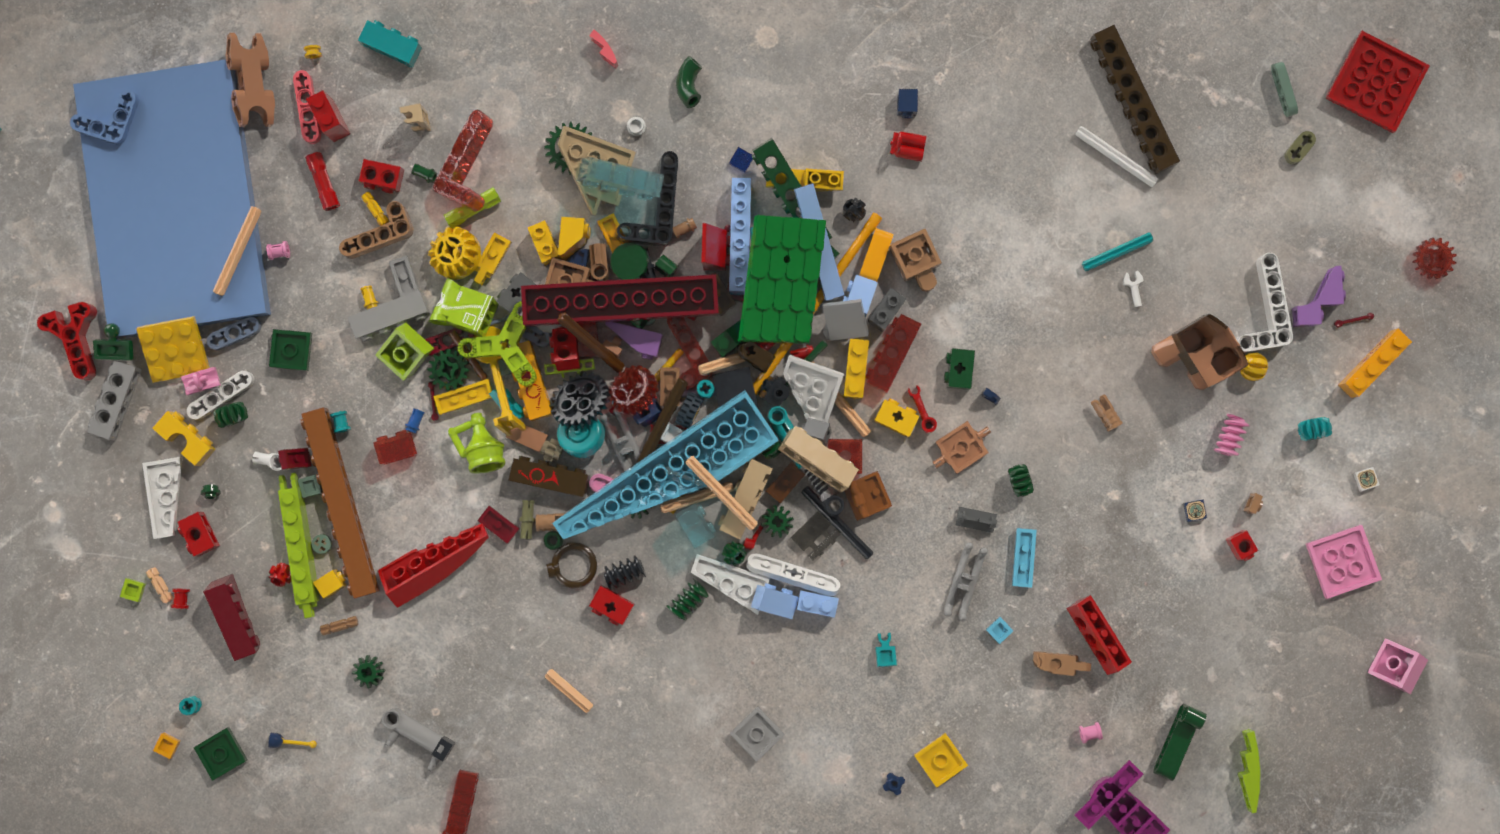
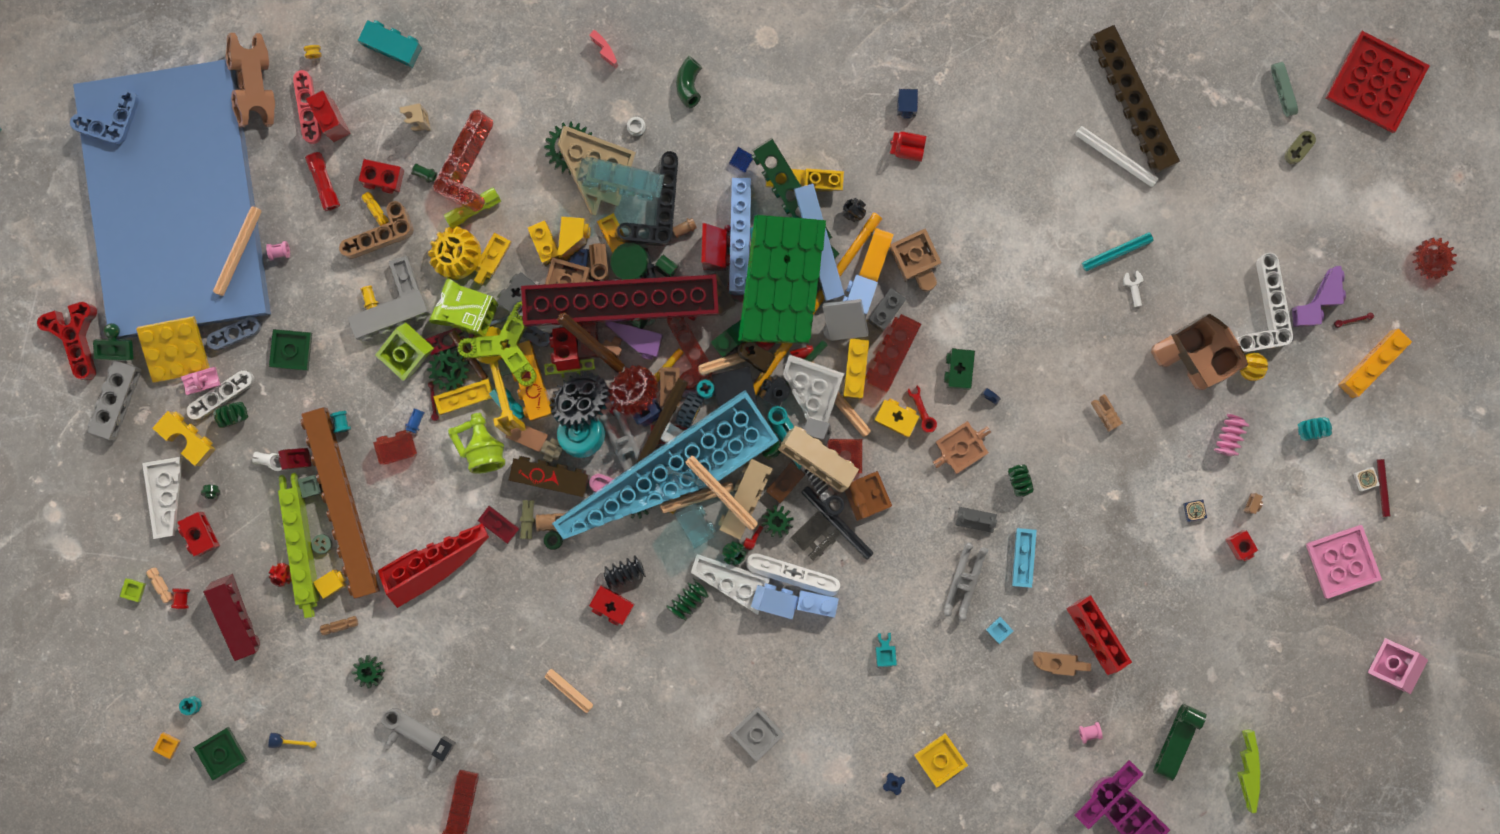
dark brown piece [546,542,597,589] -> none
none -> dark red bar [1377,459,1391,517]

